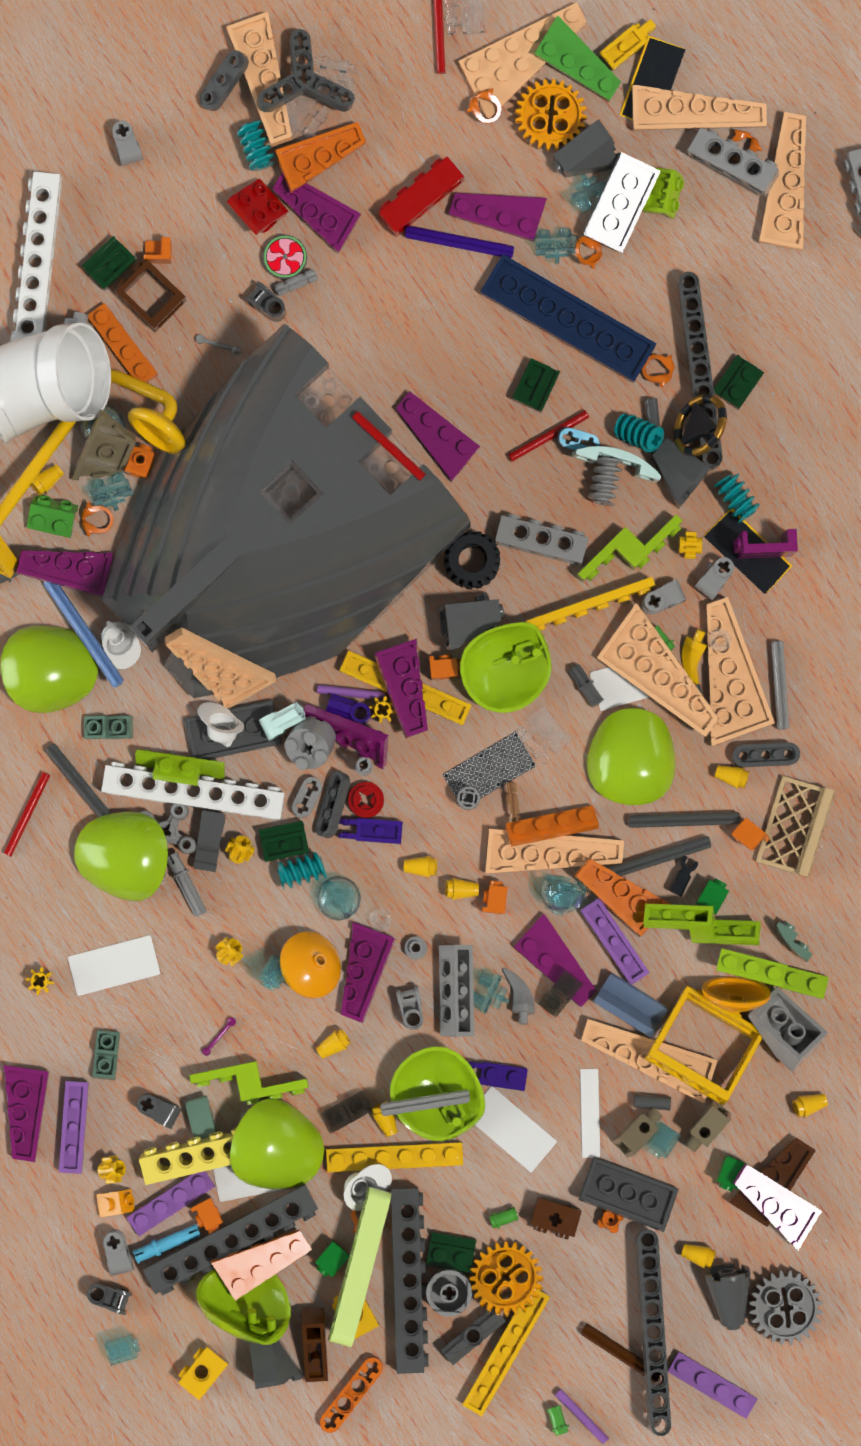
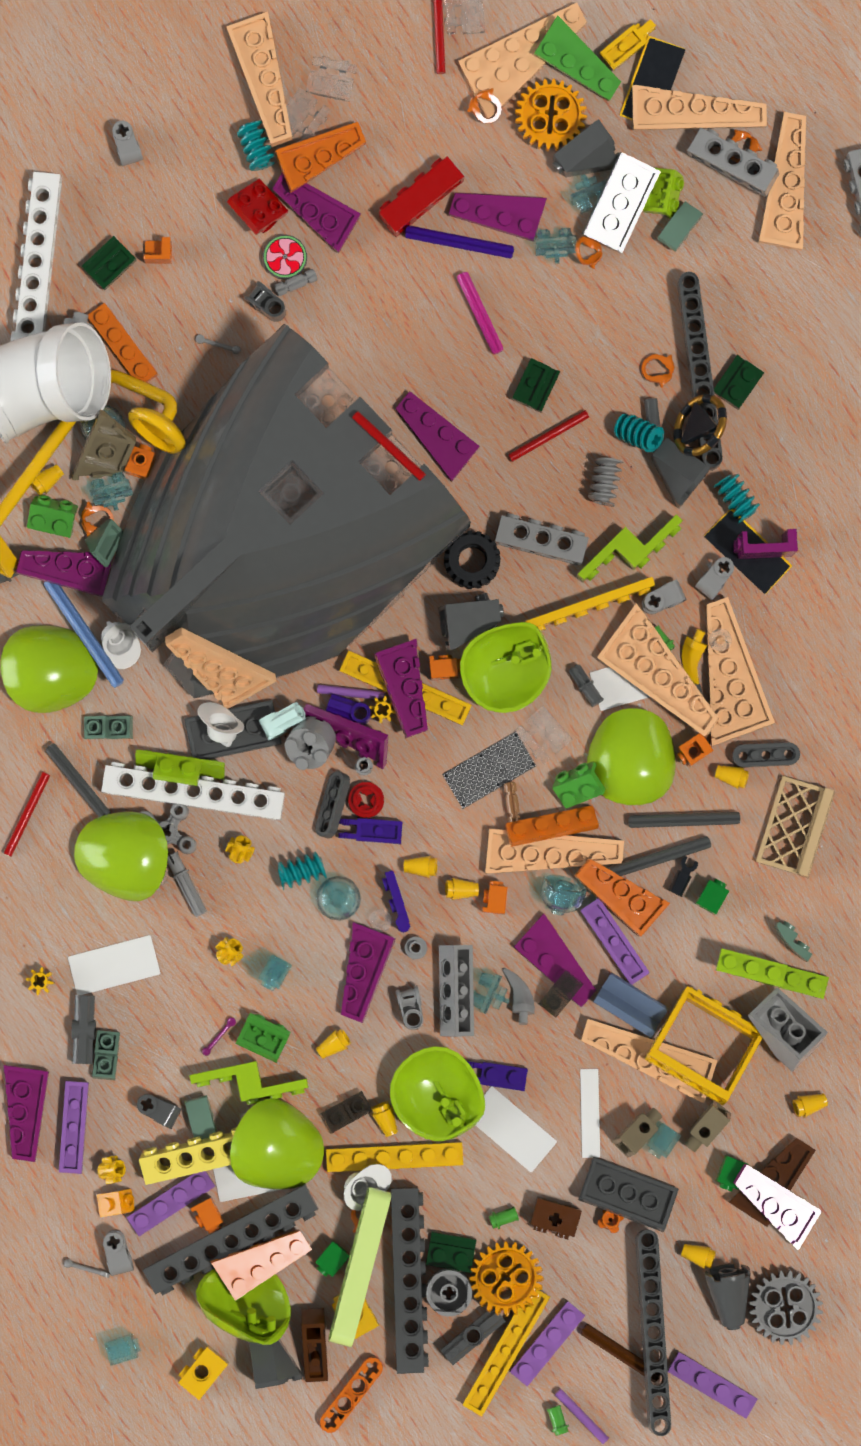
dark grey piece [87,1282,133,1315] -> none
reddish brown window [116,260,187,332] -> none
medium azure pin [132,1224,201,1263] -> none
dark grey piece [193,810,226,872] -> none
dark grey plate [200,50,249,111] -> none
dark grey piece [257,29,355,112] -> none
dark green plate [259,821,309,862] -> none
light orange dish [280,931,341,999] -> none
light grey beam [292,777,322,818] -> none
light grey axle [380,1089,470,1116] -> none
light grey wheel [457,787,480,810] -> none
dark blue plate [480,254,657,383] -> none
medium azure beam [557,428,600,451] -> none
light aqua slope [571,446,661,483] -> none
dark grey axle [634,1094,671,1111] -> none
lime bracket [643,904,761,945] -> none
yellow gear [679,531,702,559] -> none
light orange dish [702,976,771,1013] -> none
orange panel [732,817,770,851] -> none
light grey axle [771,641,789,730] -> none
none -> light grey hinge [64,1259,110,1278]
none -> dark grey piece [71,995,96,1064]
none -> sand green slope [85,519,124,567]
none -> bright green bracket [235,1013,291,1063]
none -> dark purple hinge [382,871,411,933]
none -> dark pink axle [457,272,503,355]
none -> medium lavender plate [510,1300,585,1386]
none -> bright green bracket [552,761,605,809]
none -> sand green slope [657,201,703,252]
none -> orange brick [677,733,714,767]

